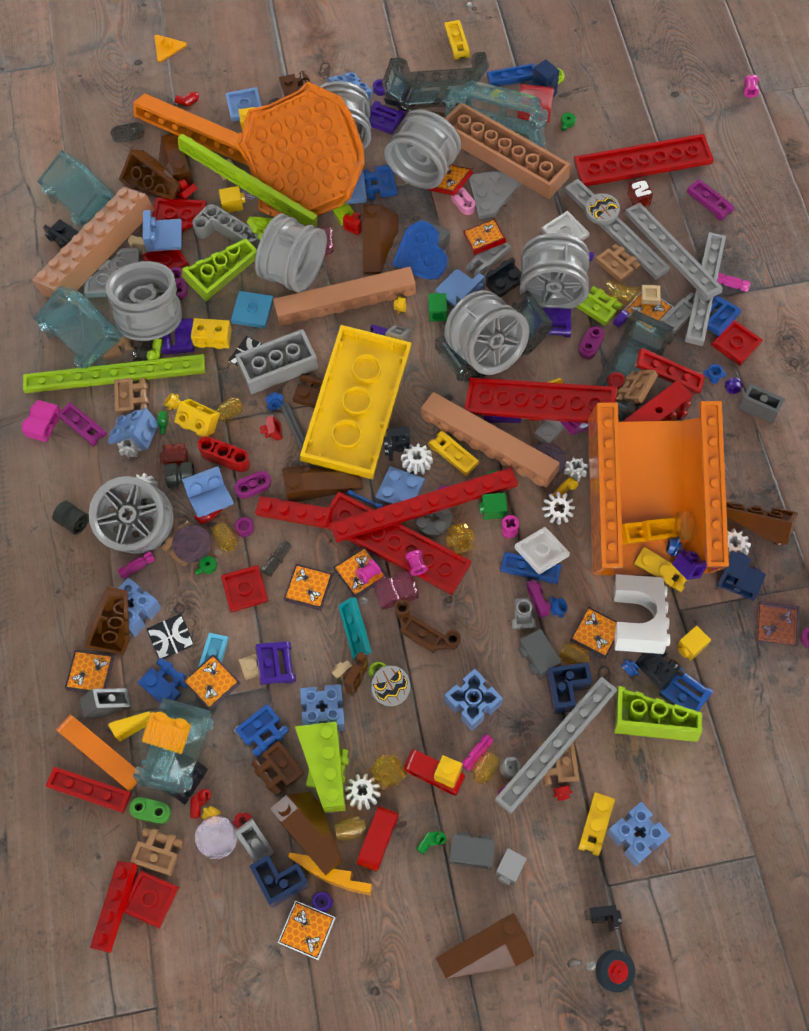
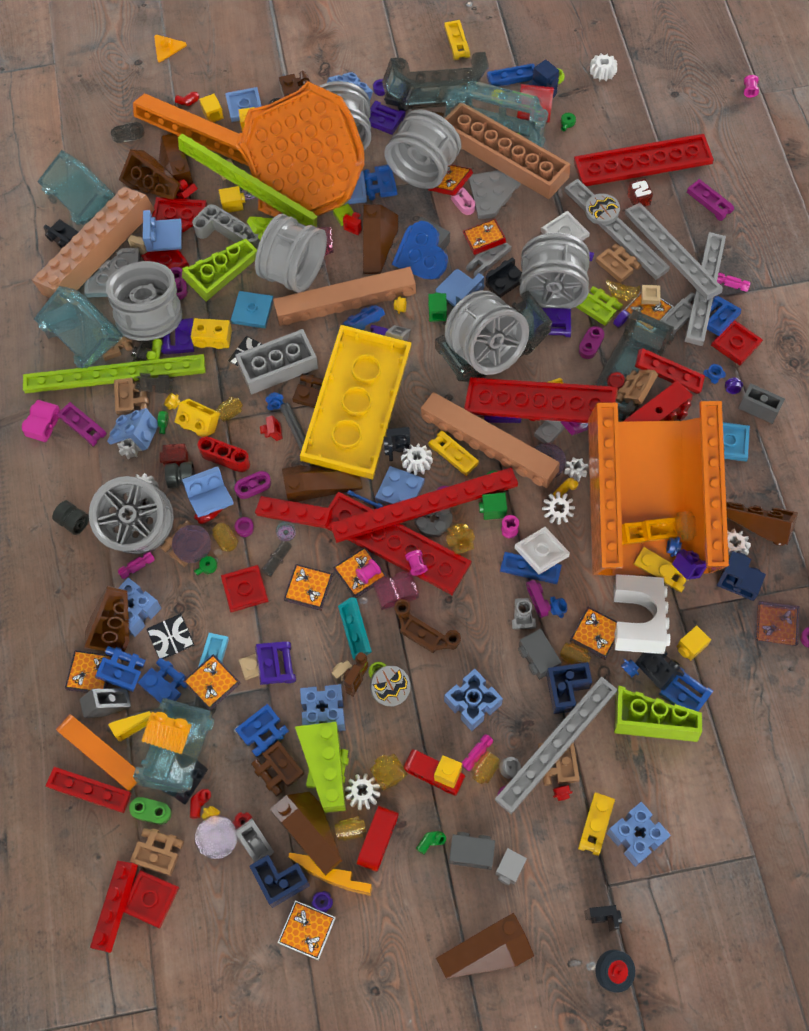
none -> blue plate [95,646,146,692]
none -> clear smoke hinge [134,373,174,394]
none -> yellow brick [199,93,224,122]
none -> clear light blue tile [276,521,296,542]
none -> blue plate [342,305,385,330]
none -> white gear [590,53,617,82]
none -> dark azure plate [723,422,750,462]

